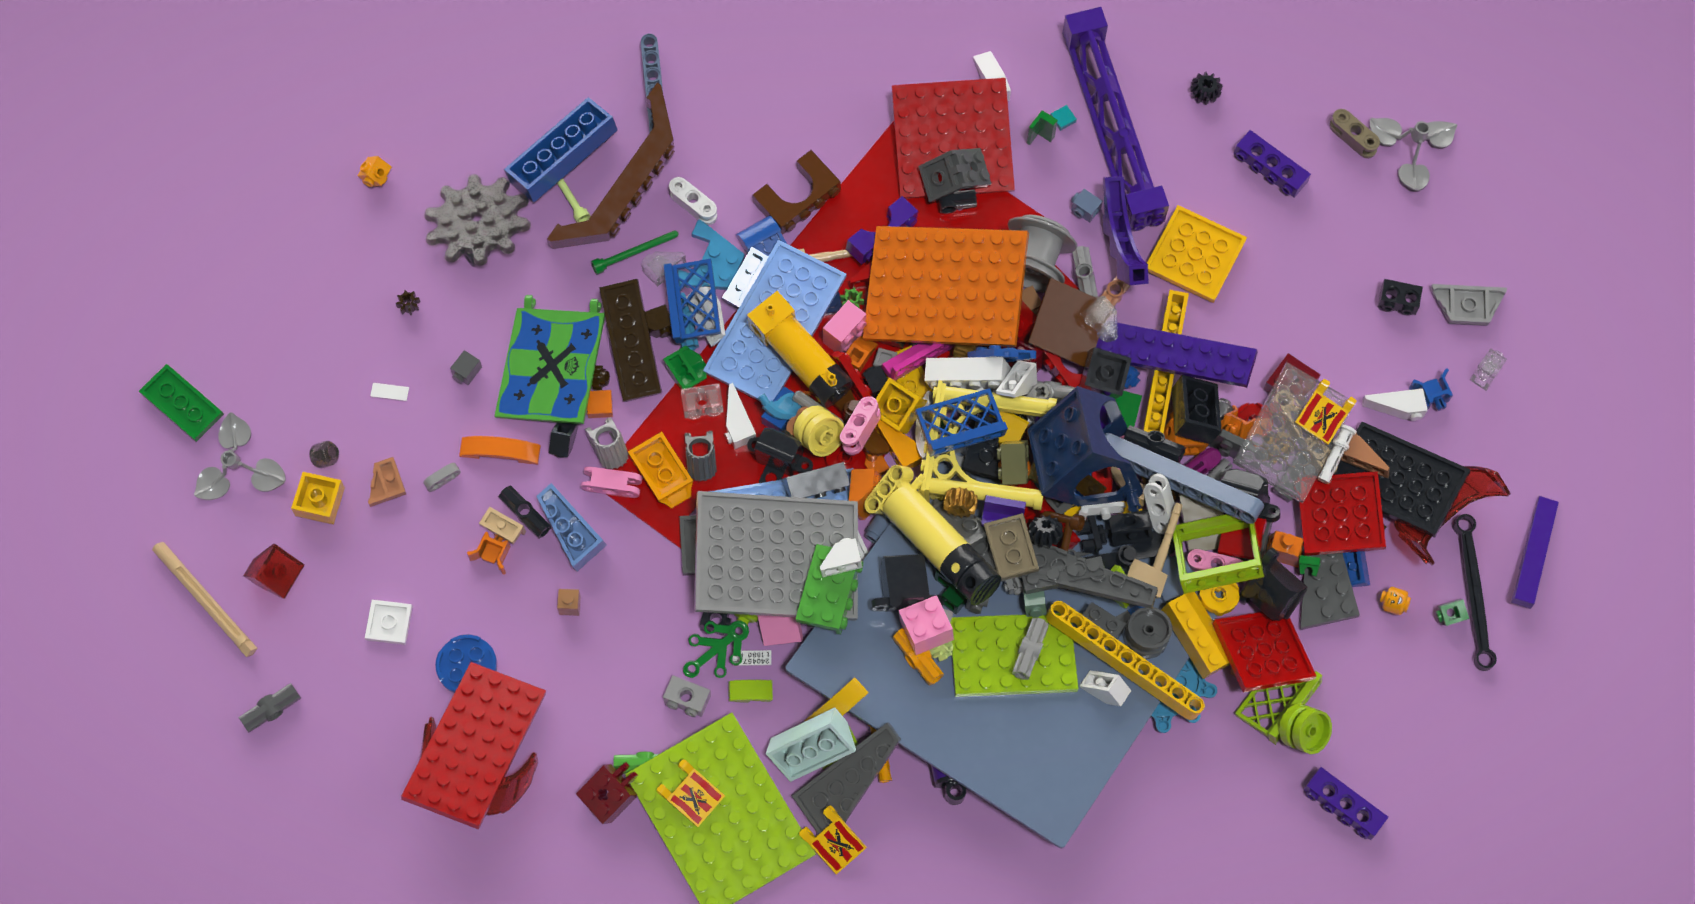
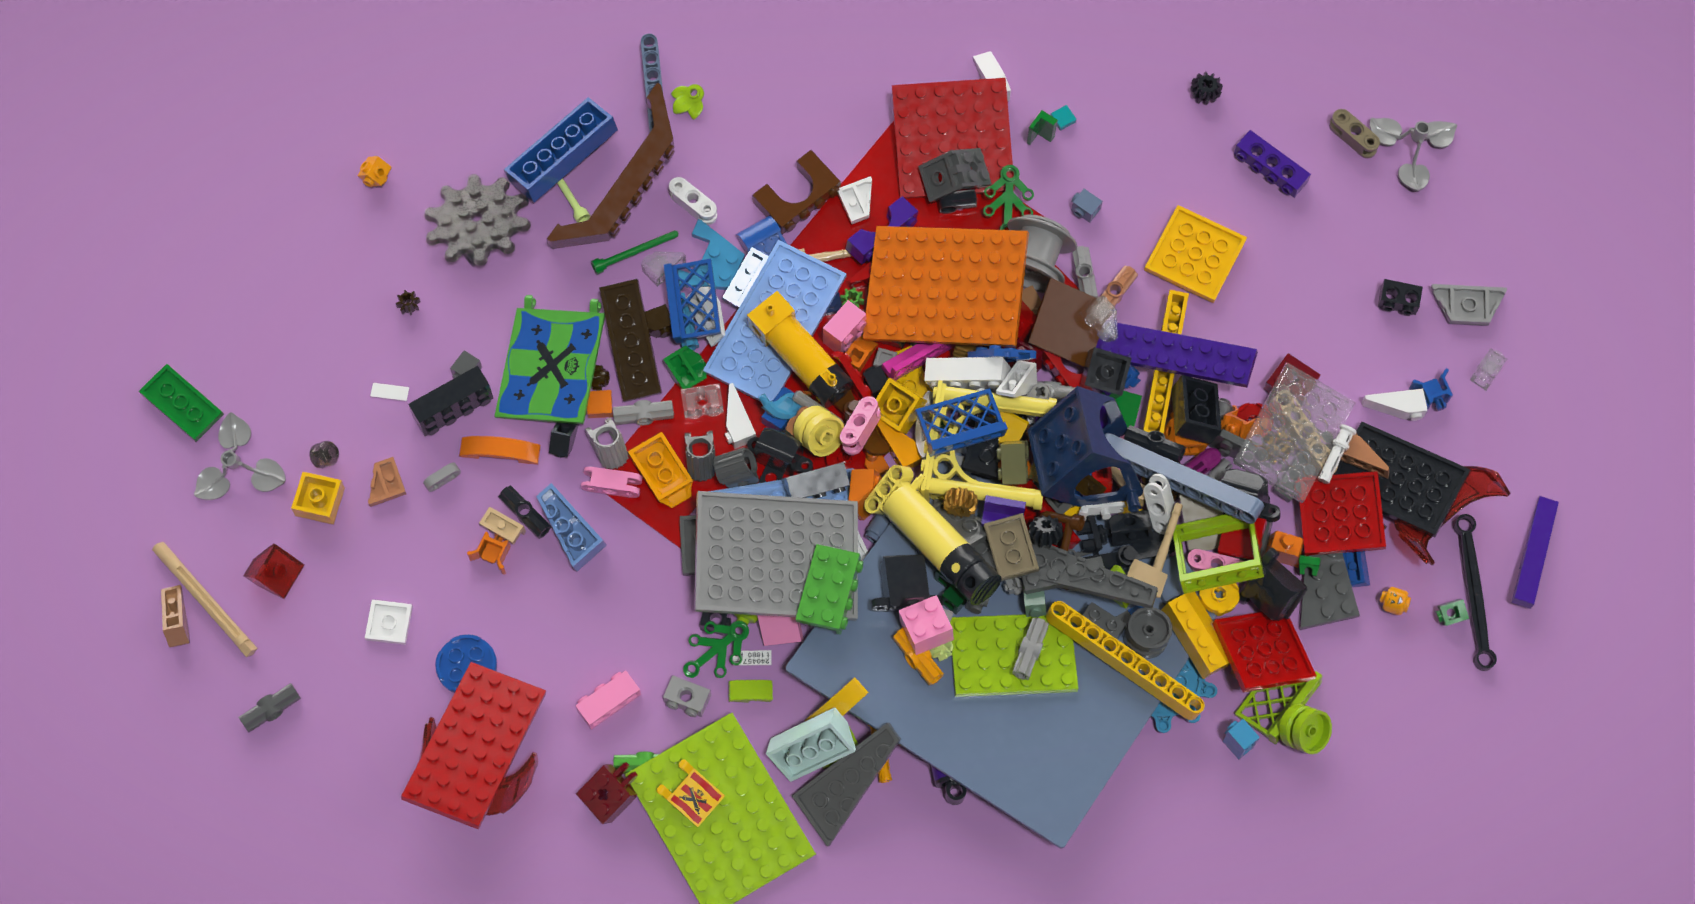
medium nougat brick [557,589,581,616] -> none
flag [799,805,867,875] -> none
white slope [820,538,862,577] -> none
dark purple piece [1062,7,1169,231] -> none
white slope [1080,670,1131,707] -> none
dark purple arch [1103,176,1149,285] -> none
flag [1295,379,1357,445] -> none
dark purple brick [1304,767,1388,840] -> none
none -> medium nougat slope [161,585,189,648]
none -> black brick [408,365,493,436]
none -> bright pink brick [576,671,641,730]
none -> light grey piece [613,400,674,425]
none -> lime plate [671,84,704,120]
none -> dark grey piece [713,447,759,488]
none -> white wing [838,176,872,224]
none -> green plant [983,165,1034,230]
none -> dark azure brick [1223,719,1260,760]

